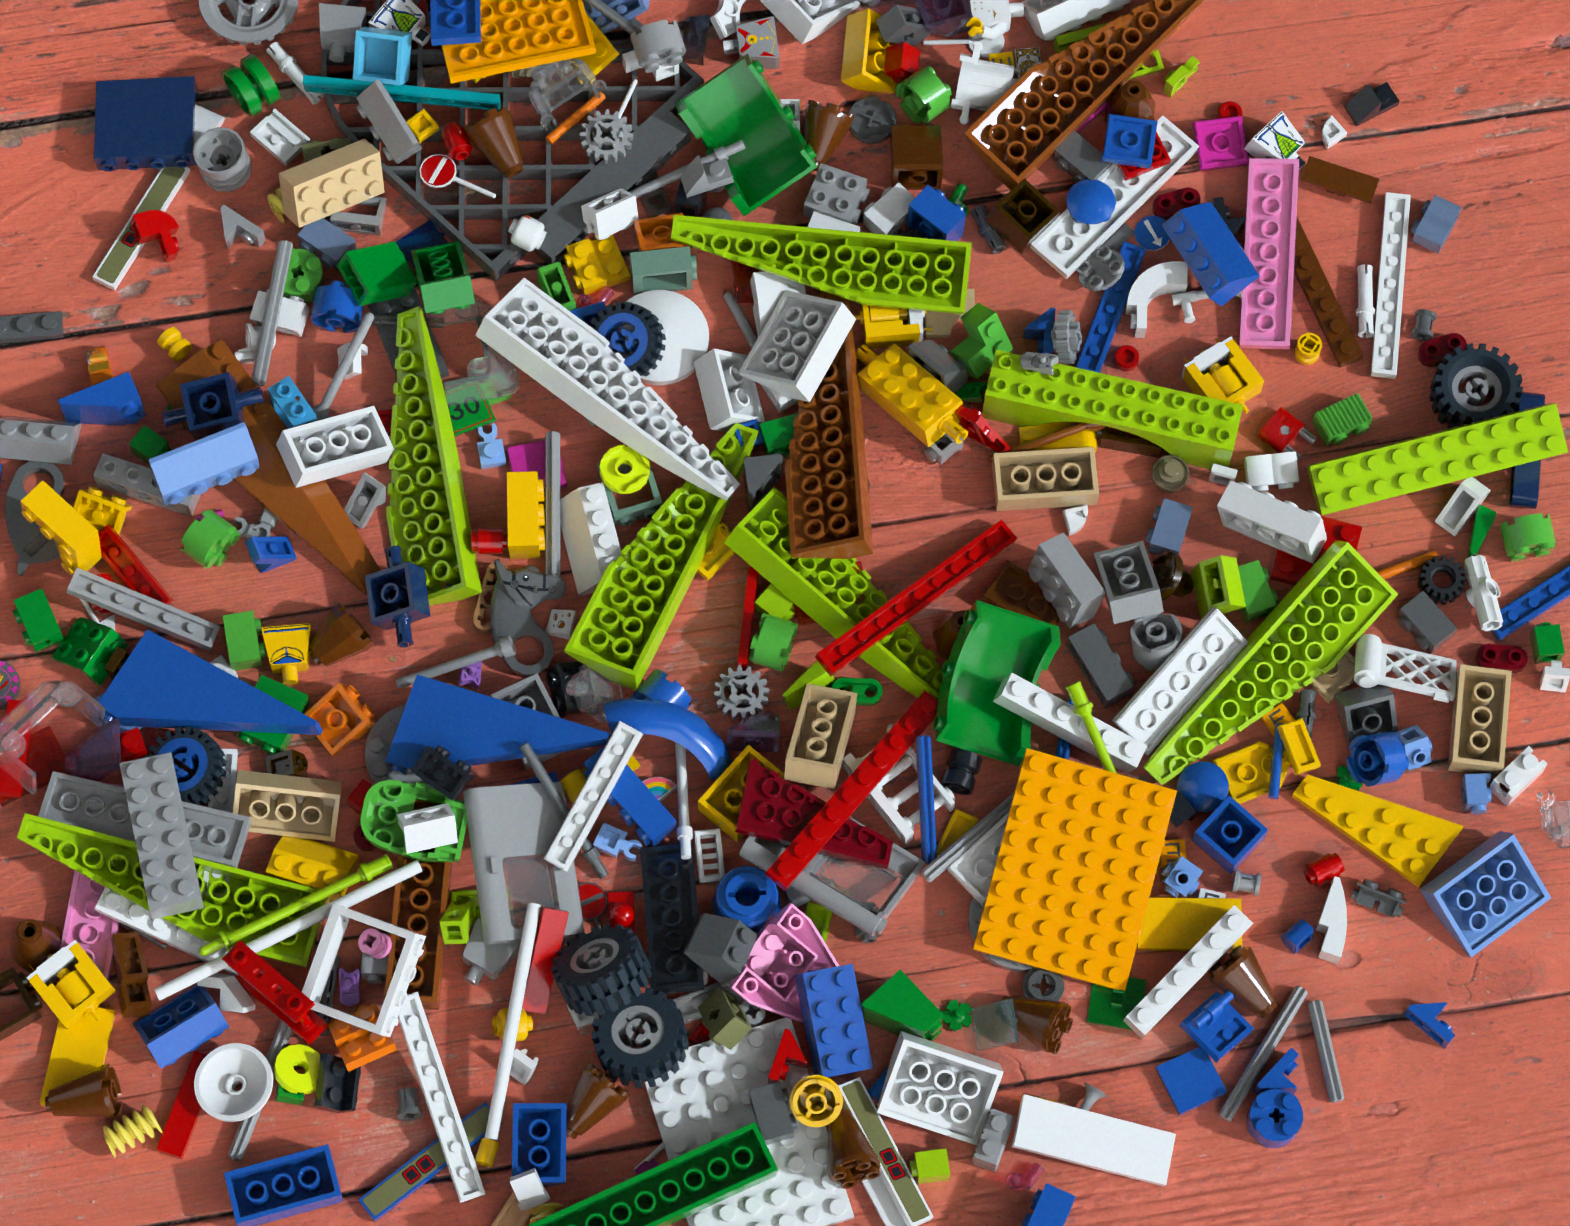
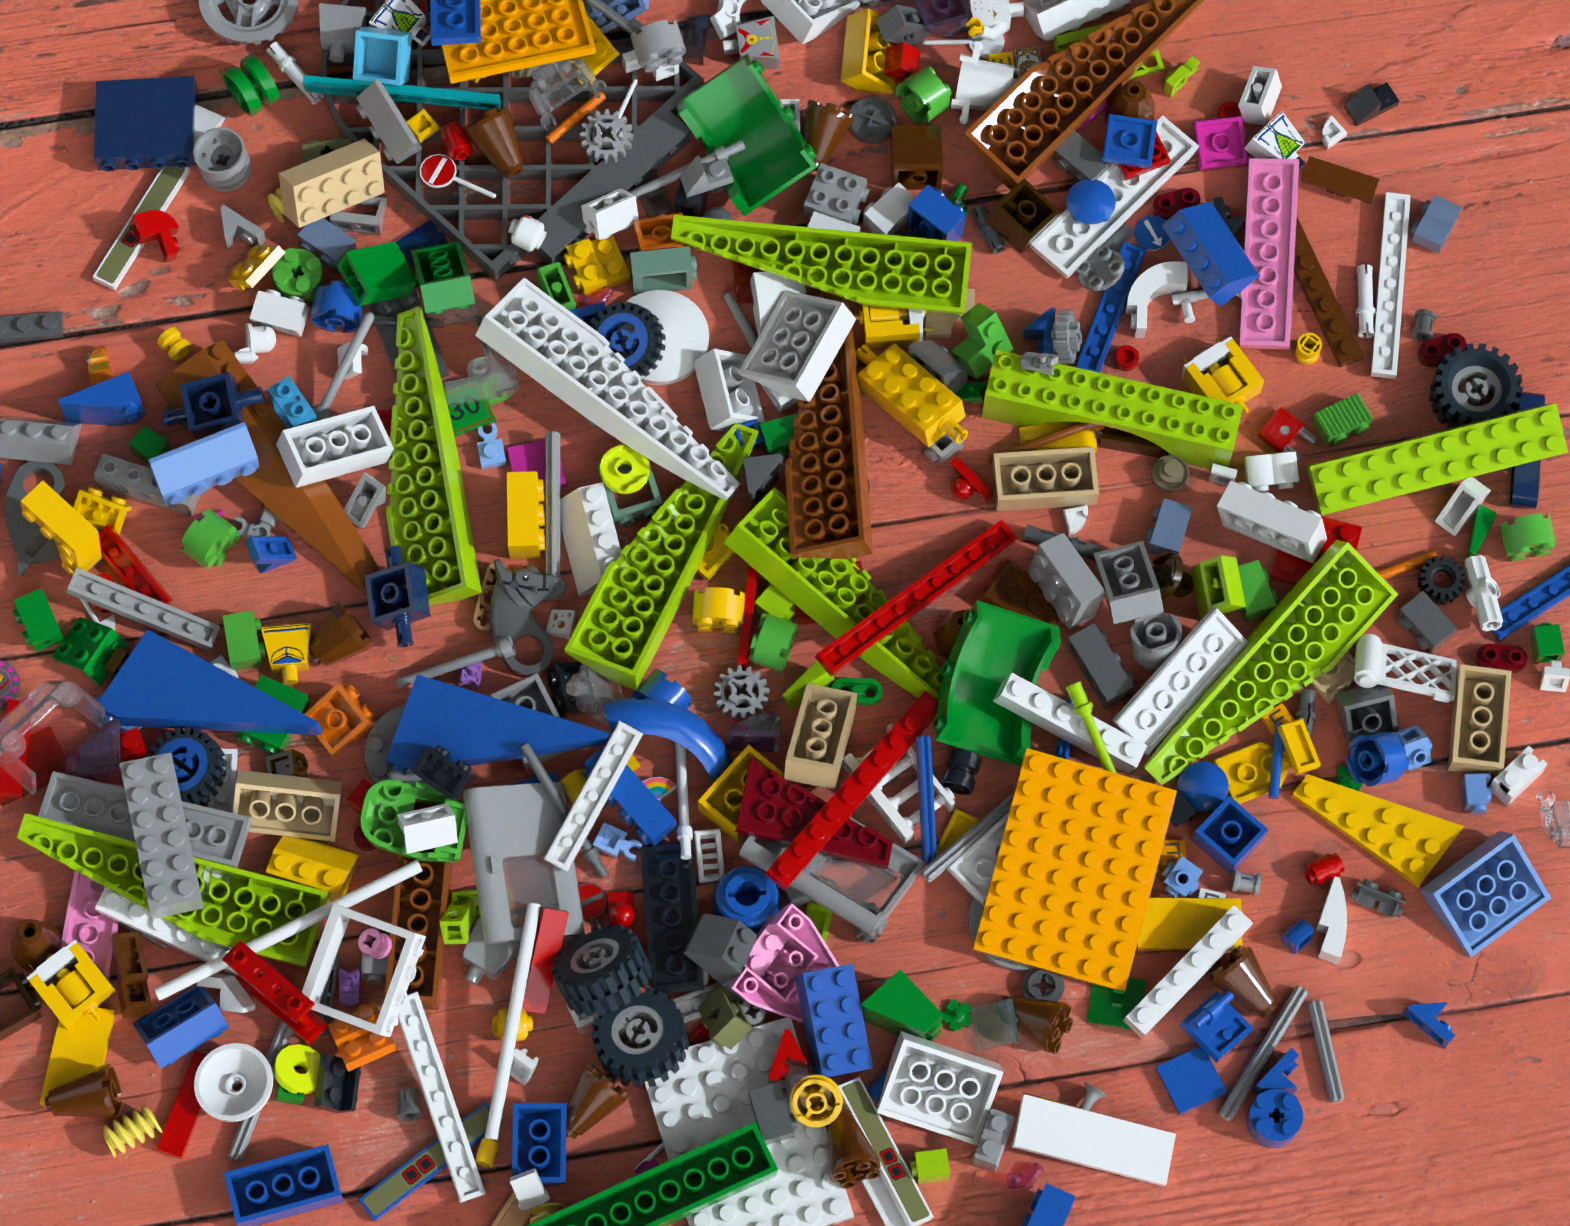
lime bar [199,854,393,956] -> none
white plate [250,109,311,166] -> none
light grey axle [251,240,293,386] -> none
red brick [471,528,508,554] -> none
red wing [955,405,1011,453] -> none
none -> yellow plate [227,245,285,291]
none -> yellow brick [692,587,745,634]
none -> red tile [950,457,993,502]
none -> dark grey pin [1023,524,1100,561]
none -> white brick [1238,66,1282,125]

